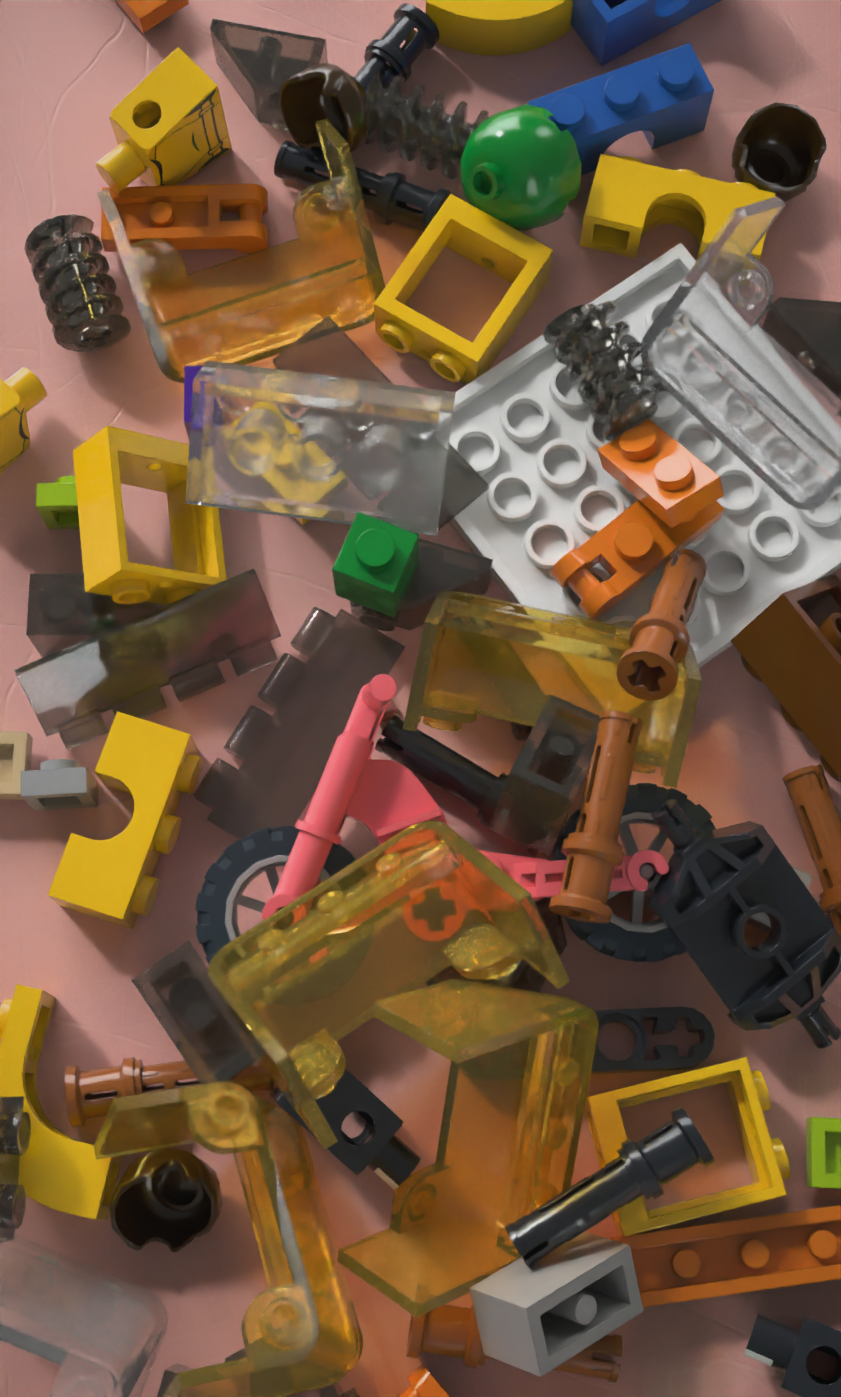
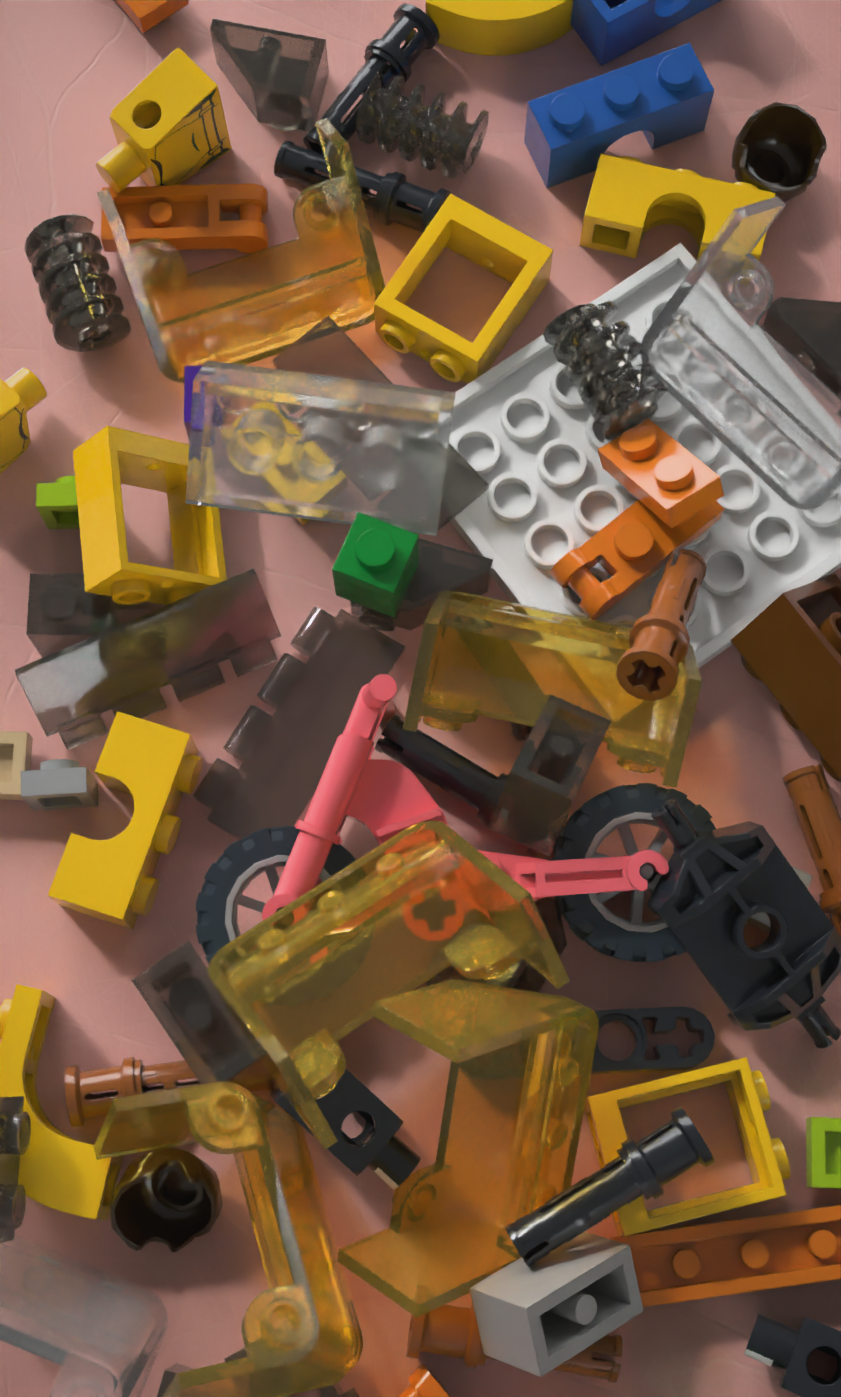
dark brown hair [279,63,370,159] -> none
green cylinder [460,104,581,231] -> none
dark orange pin [549,710,643,924] -> none

